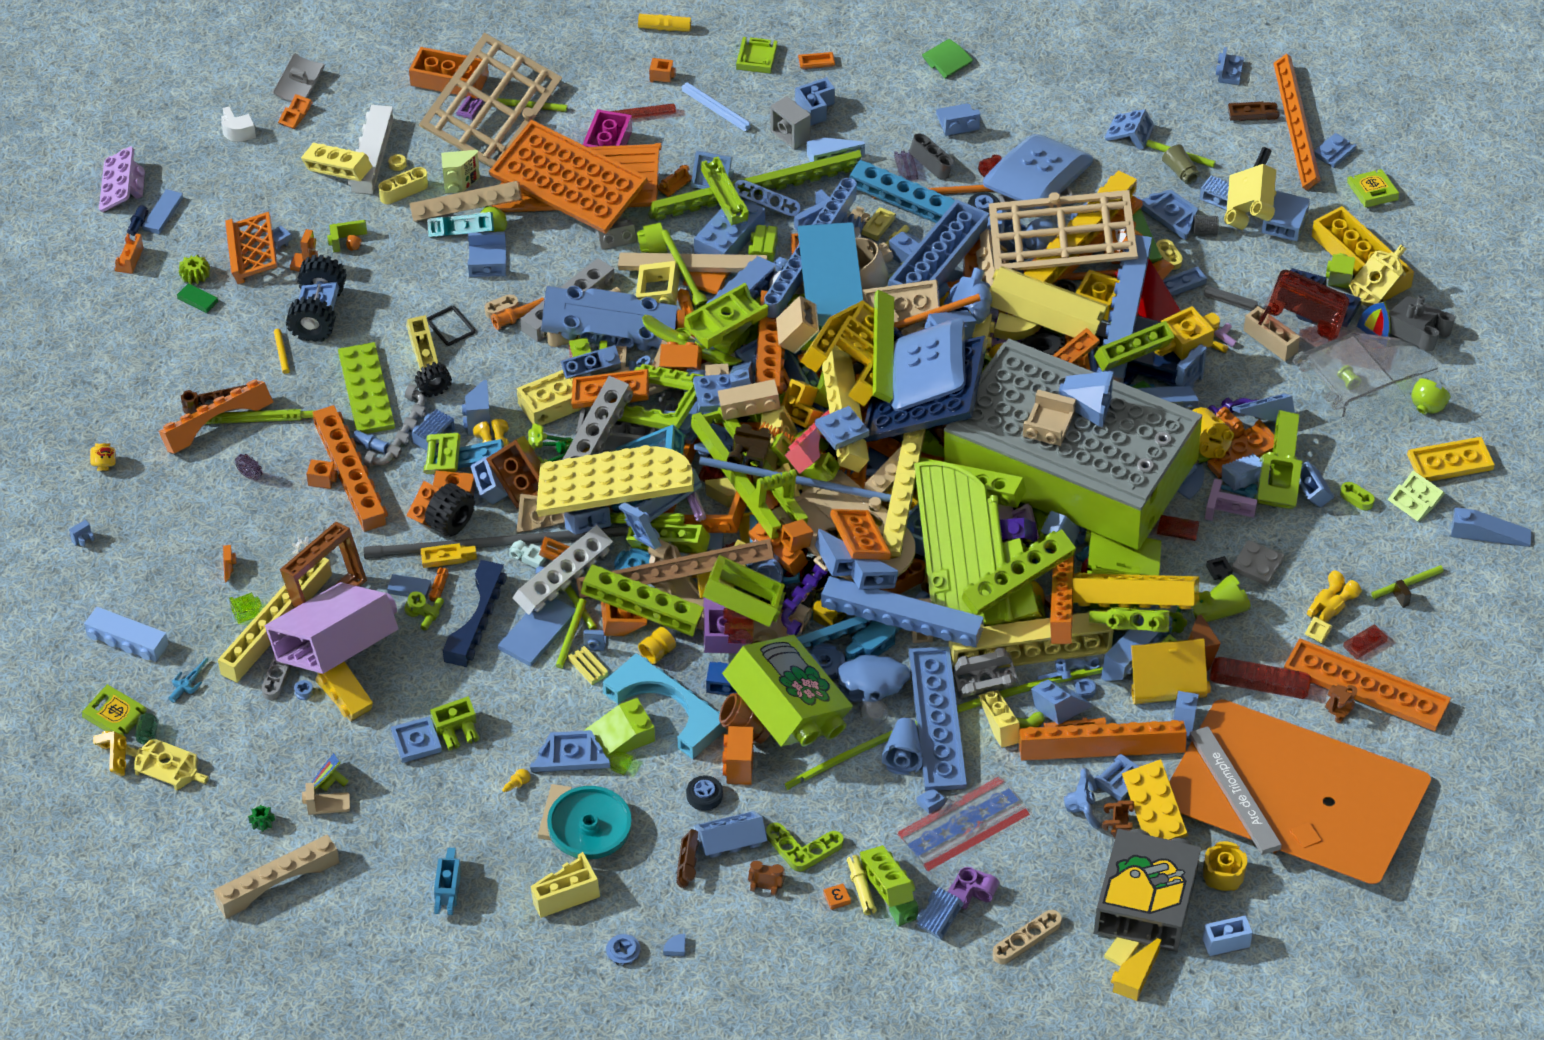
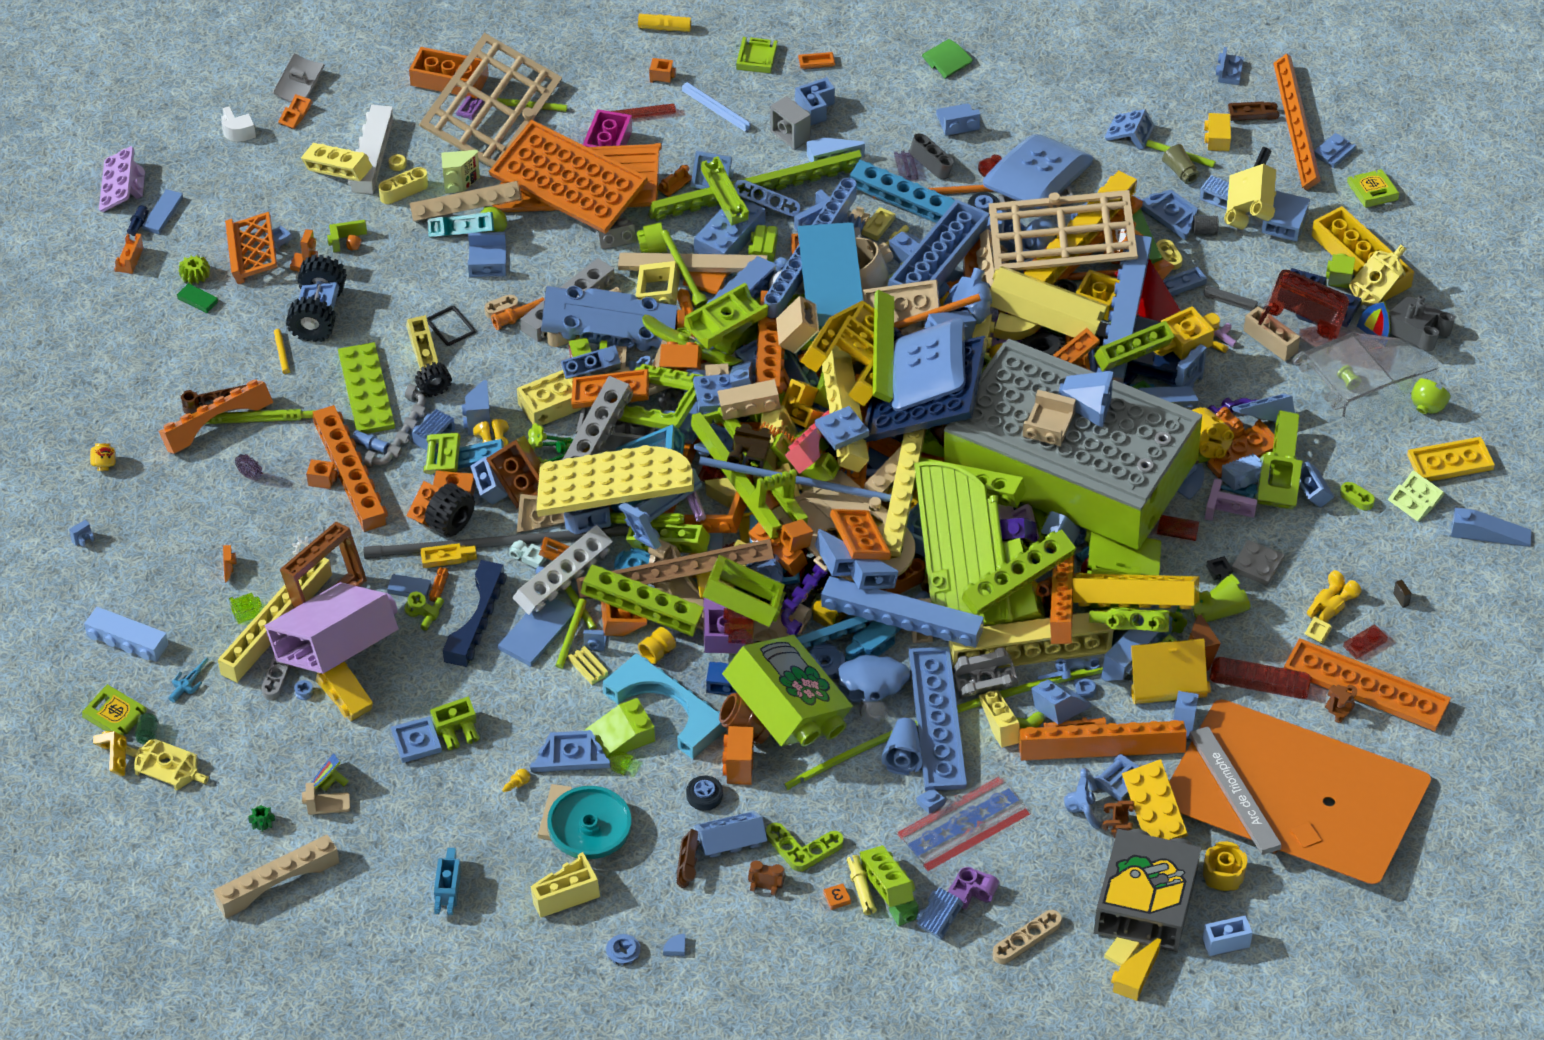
lime bar [1371,565,1444,599] -> none
none -> orange pin [1036,577,1052,597]
none -> yellow brick [1204,113,1231,151]

